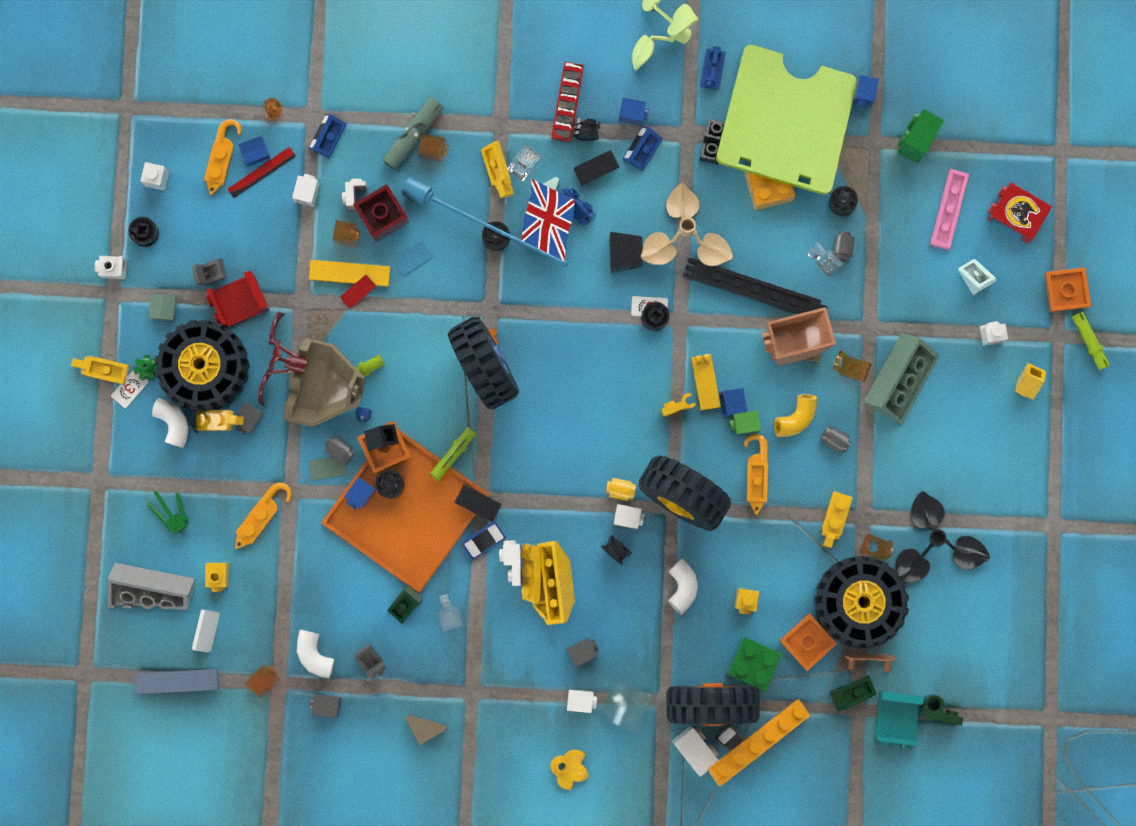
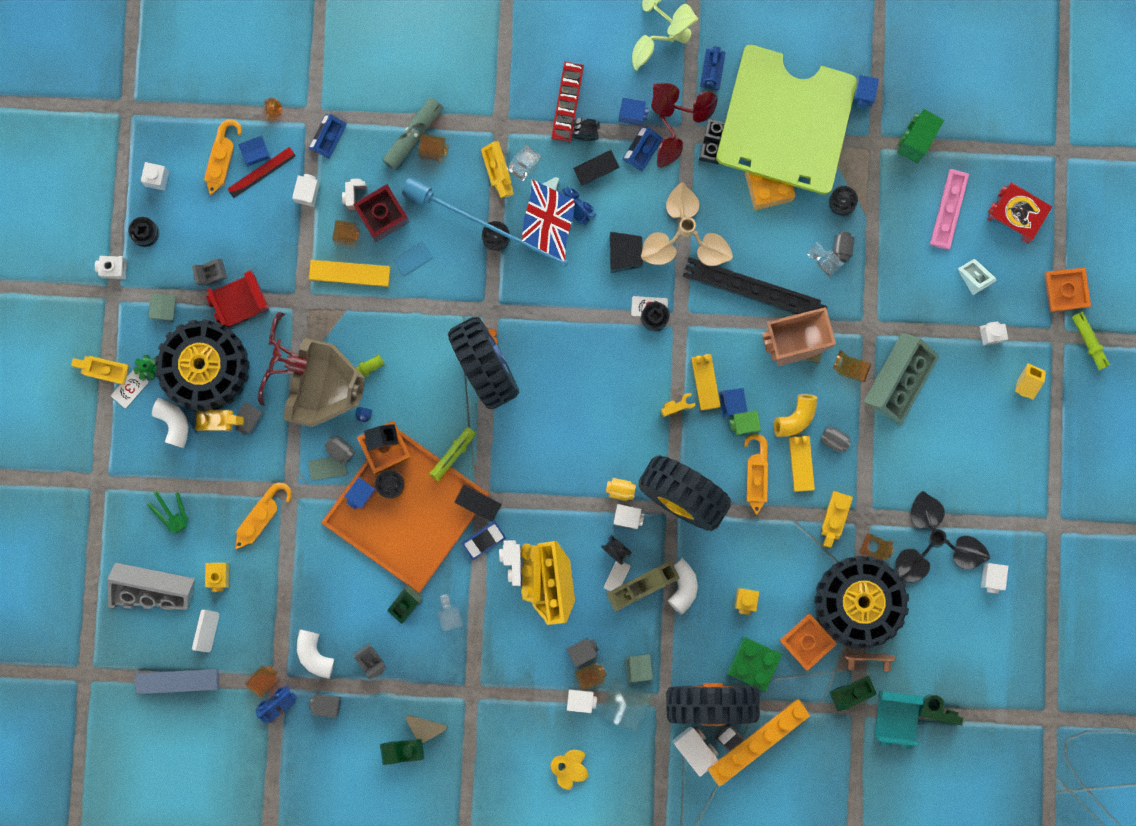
red sticker [340,275,376,309] -> none
none -> blue hinge [255,685,298,724]
none -> dark green plate [380,739,425,765]
none -> clear orange bracket [574,662,607,691]
none -> white sticker [603,562,631,591]
none -> olive arch [606,560,680,612]
none -> sand green piece [625,654,653,683]
none -> dark red plant [651,83,718,168]
none -> yellow hinge [789,436,815,492]
none -> white brick [981,563,1008,594]

